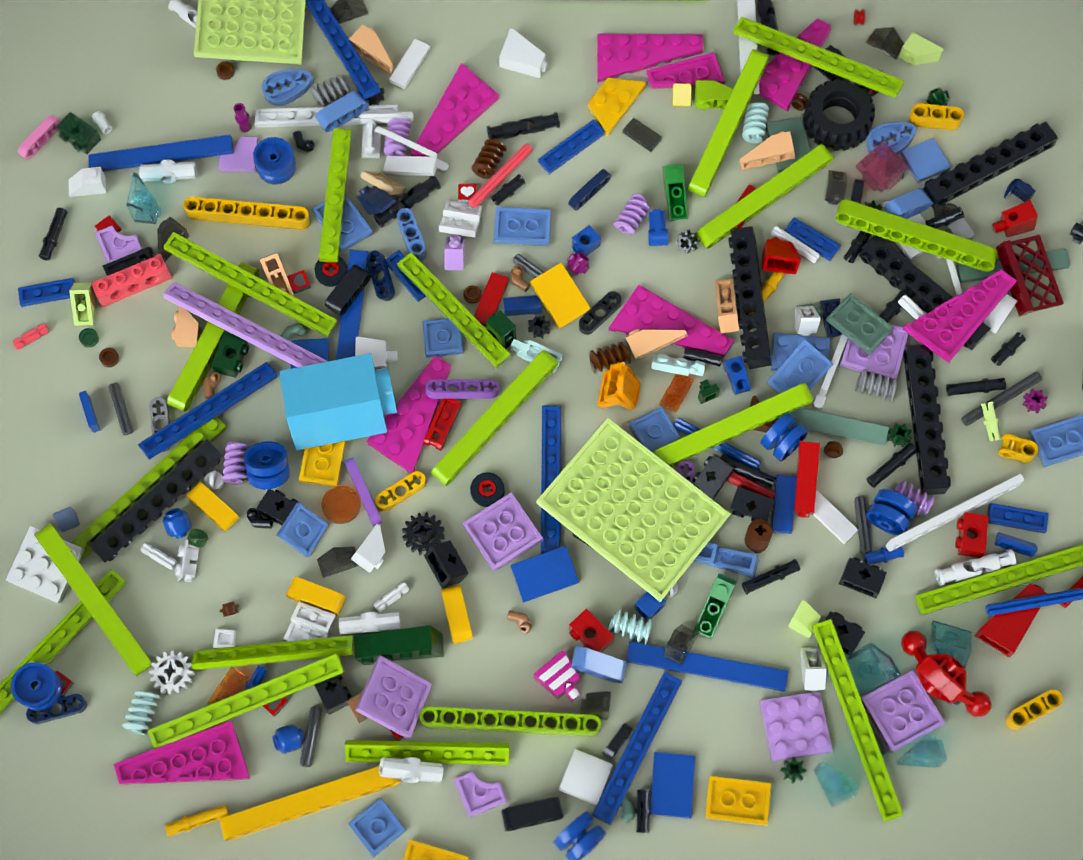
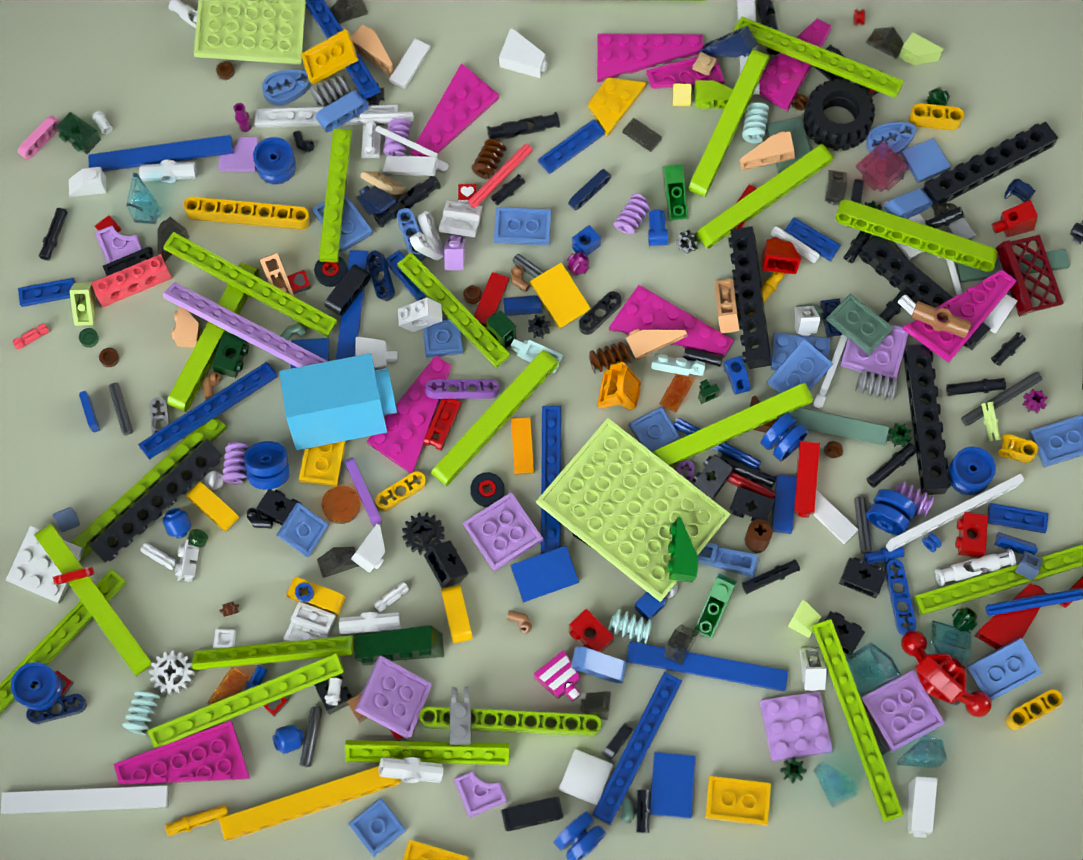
none -> white tile [1,786,168,814]
none -> red tile [53,567,94,585]
none -> blue bush [295,583,314,602]
none -> yellow plate [301,29,358,85]
none -> white pin [325,678,343,705]
none -> white brick [398,298,442,332]
none -> white beam [410,211,445,261]
none -> light grey hinge [450,687,471,745]
none -> light orange tile [511,417,534,475]
none -> green slope [666,517,698,582]
none -> tan plate [693,52,717,76]
none -> dark blue slope [698,25,757,58]
none -> blue beam [885,559,916,635]
none -> white slope [908,777,937,838]
none -> medium nougat piece [911,301,972,338]
none -> blue bush [922,533,942,552]
none -> blue wheel [947,446,996,496]
none -> dark green gear [952,607,978,632]
none -> medium blue plate [967,637,1042,701]
none -> sand blue slope [1015,551,1043,580]

